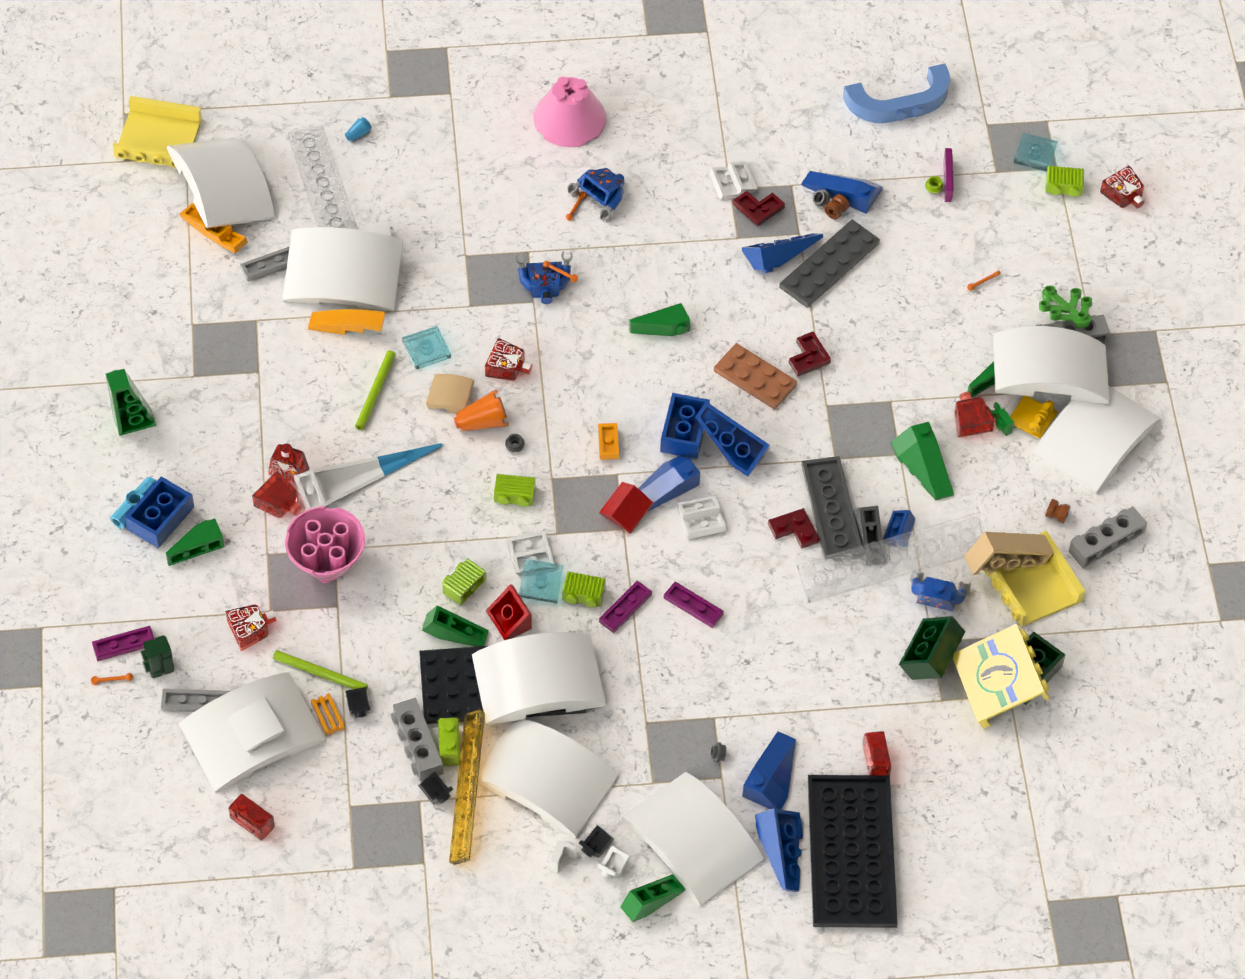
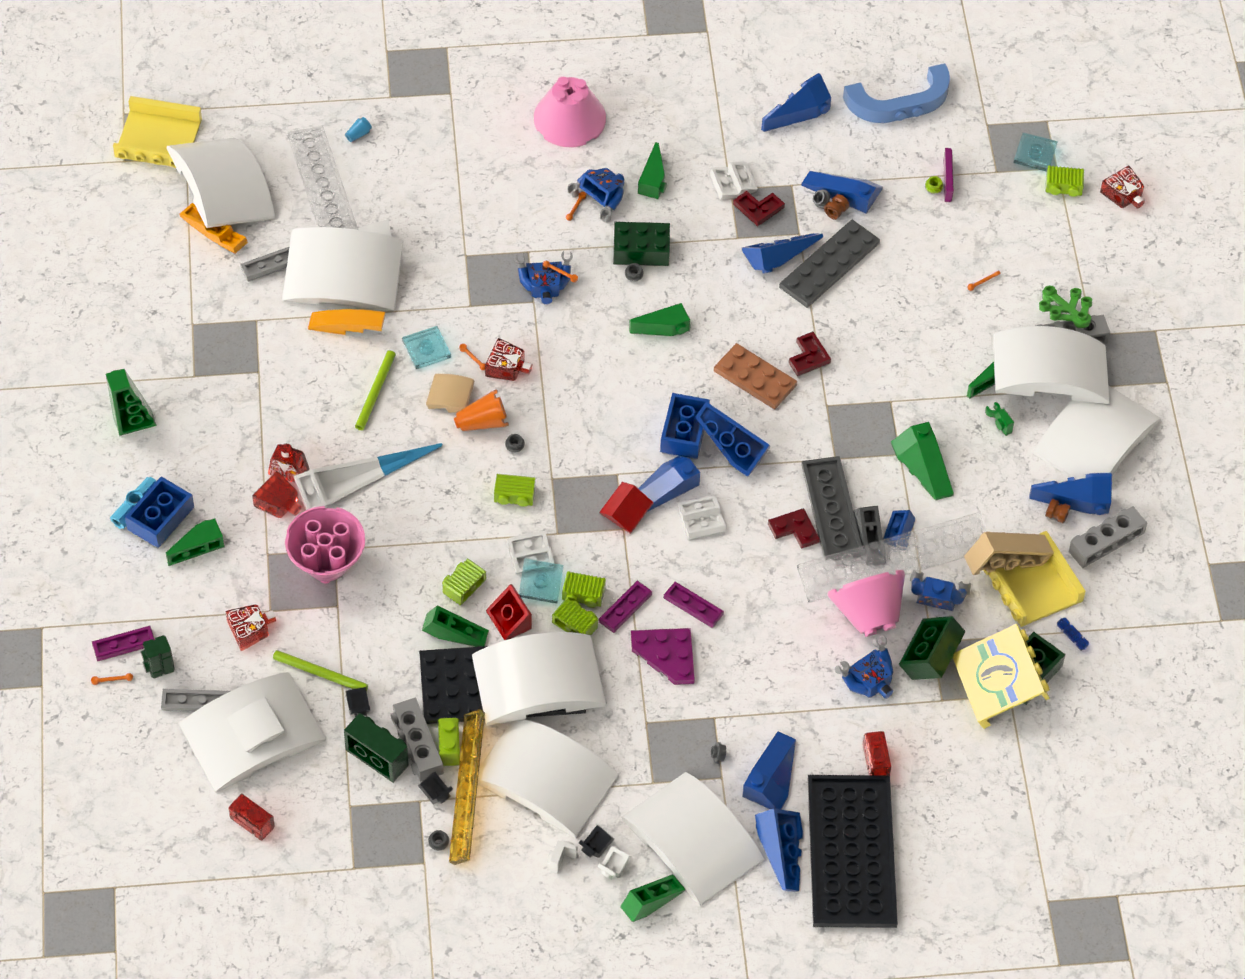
light orange tile [311,693,345,736] -> none
light orange plate [598,423,619,460] -> none
clear red torso [954,392,995,438] -> none
yellow hinge [1010,396,1058,439] -> none
none -> dark green brick [344,713,409,783]
none -> dark grey plate [428,830,449,851]
none -> orange hinge [459,344,487,370]
none -> lime brick [552,598,598,635]
none -> dark green brick [613,221,670,266]
none -> dark grey plate [625,263,643,281]
none -> magenta plate [631,628,695,685]
none -> green slope [638,142,667,199]
none -> blue wedge [761,73,831,132]
none -> bright pink cone [827,570,905,637]
none -> blue torso [835,635,893,699]
none -> blue wedge [1029,473,1112,515]
none -> clear blue axle [1057,617,1089,651]

